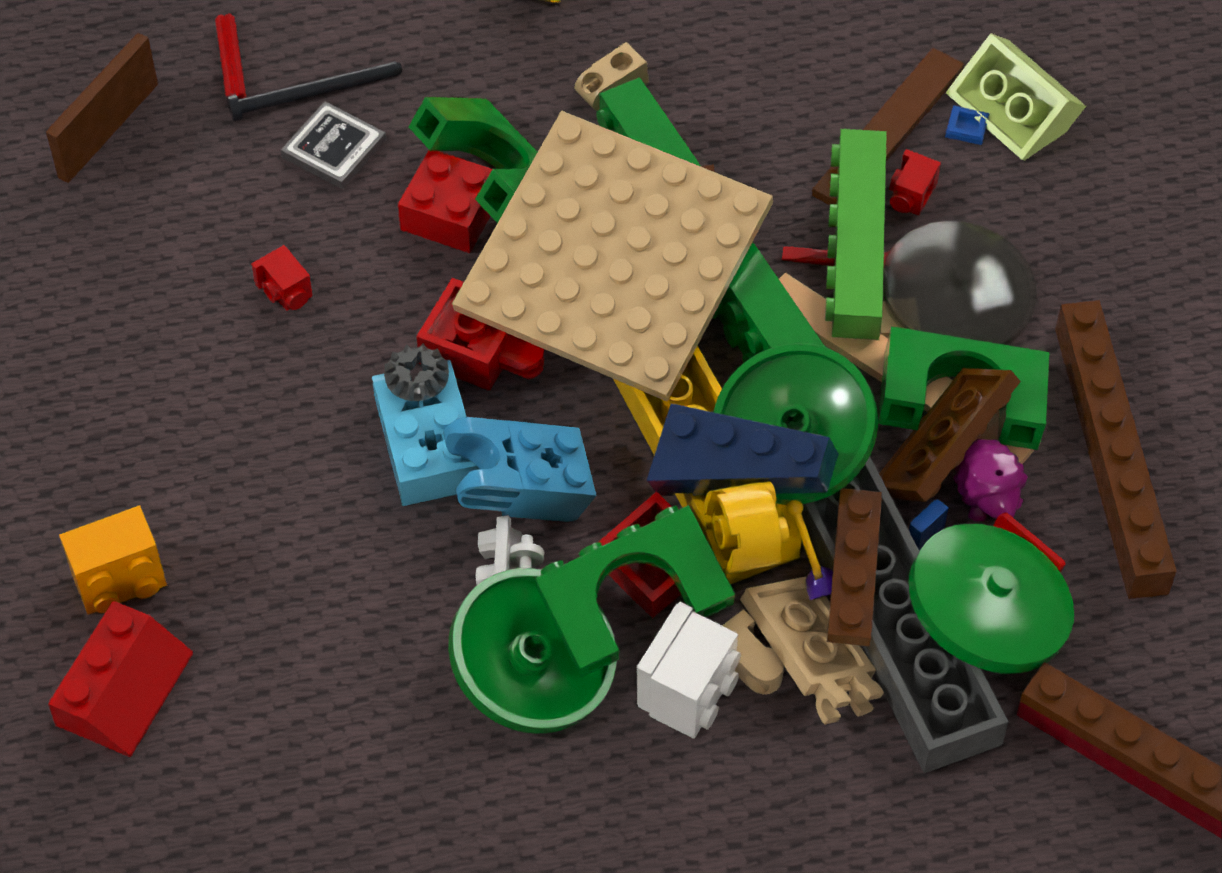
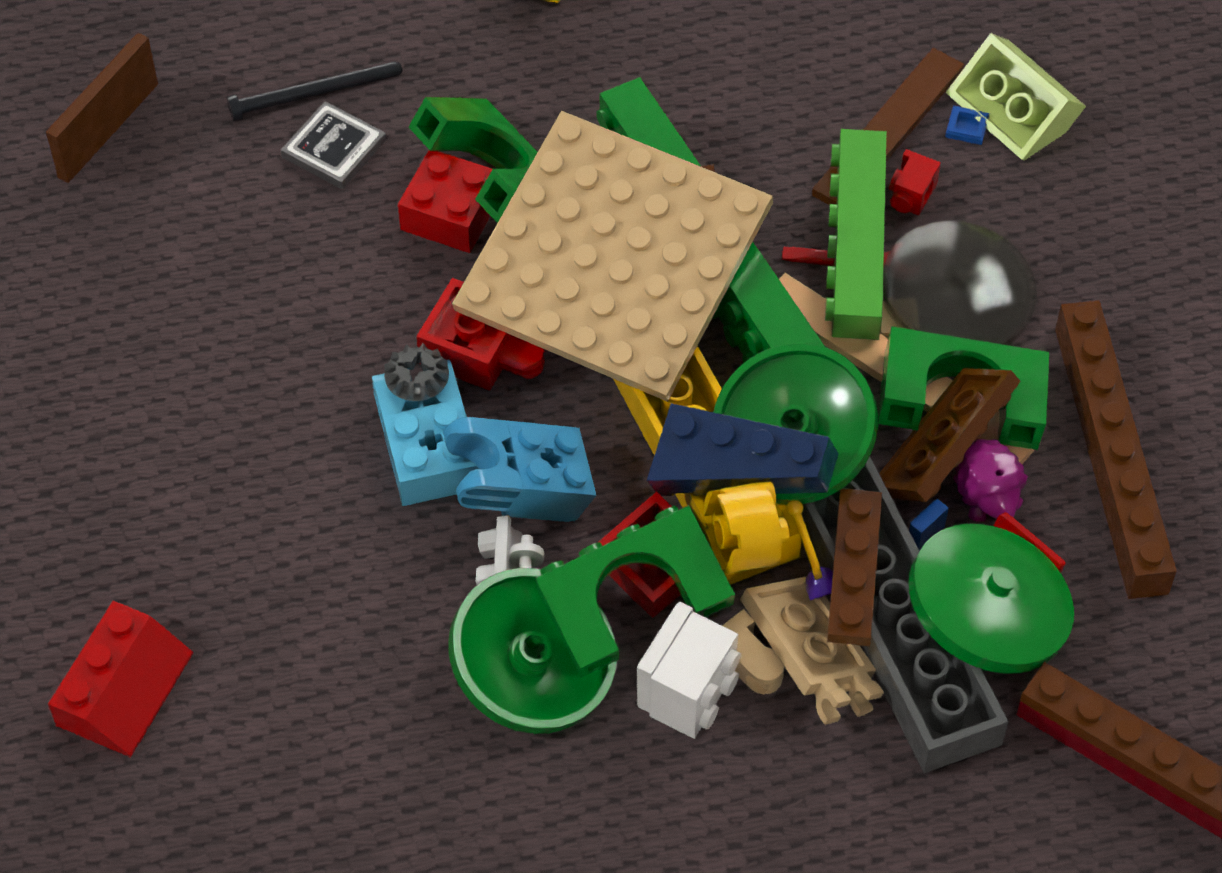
light orange brick [59,505,167,615] -> none
red axle [215,13,246,99] -> none
red brick [251,245,313,311] -> none
tan leg [575,42,649,111] -> none

